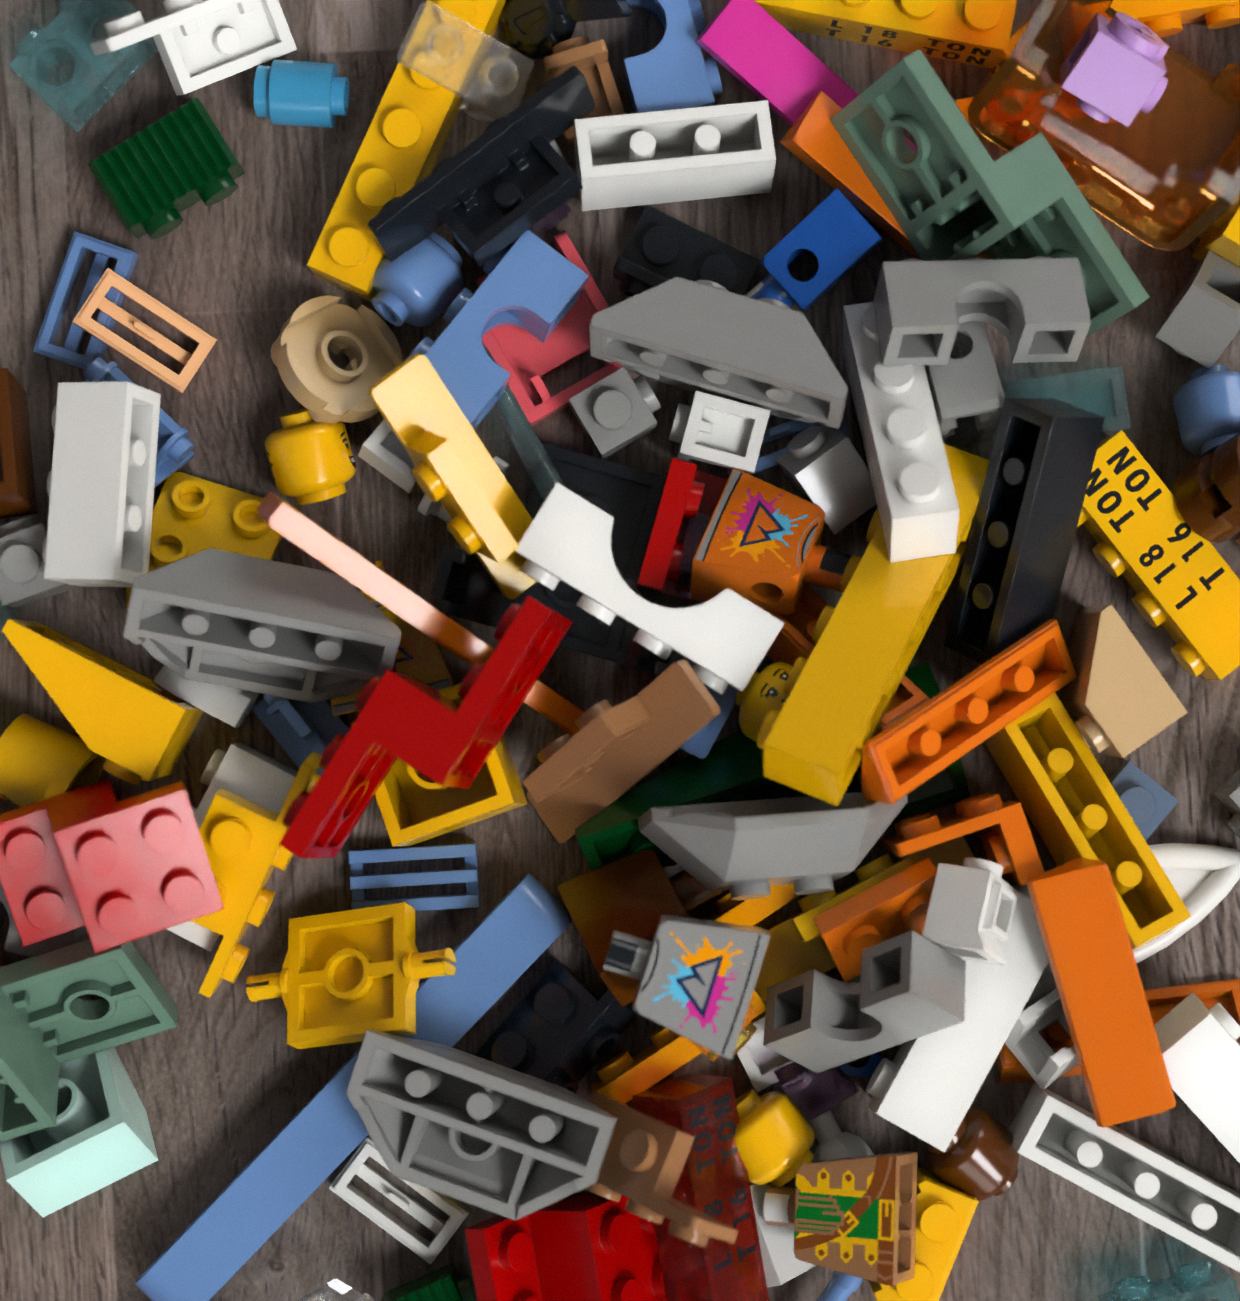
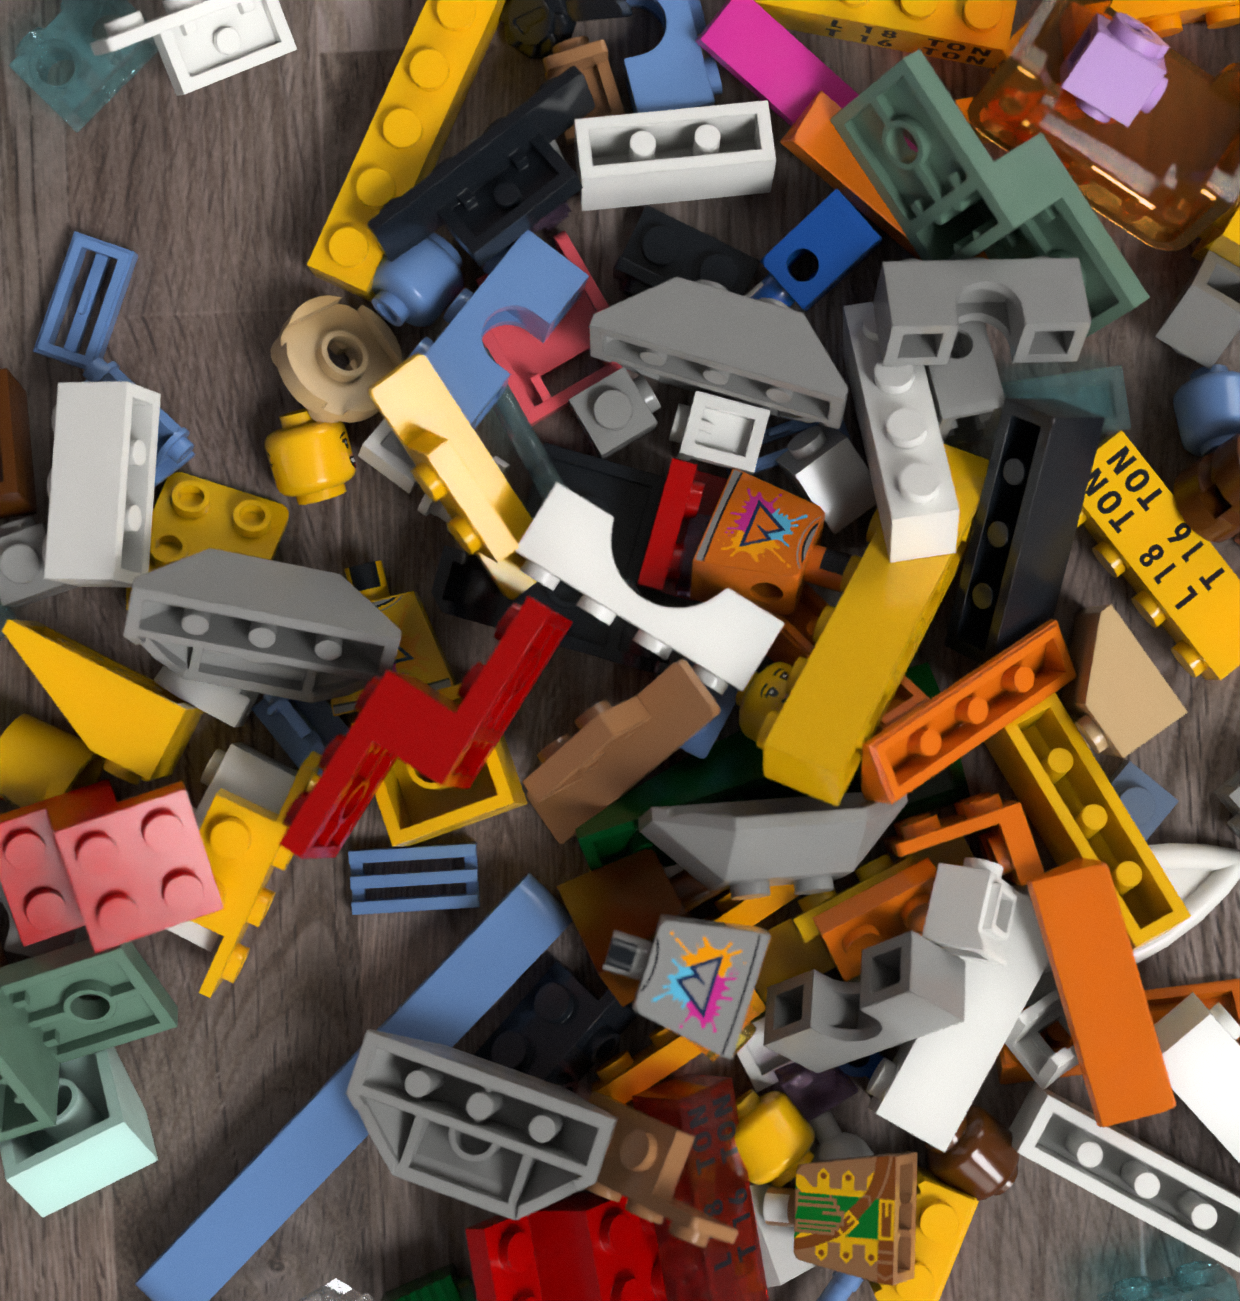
light nougat tile [72,268,217,393] -> none
dark green brick [88,97,245,239] -> none
yellow plate [246,902,456,1049] -> none
dark azure brick [253,59,350,128] -> none
tile [256,491,584,736] -> none
white tile [329,1135,470,1265] -> none
clear bracket [397,2,535,121] -> none

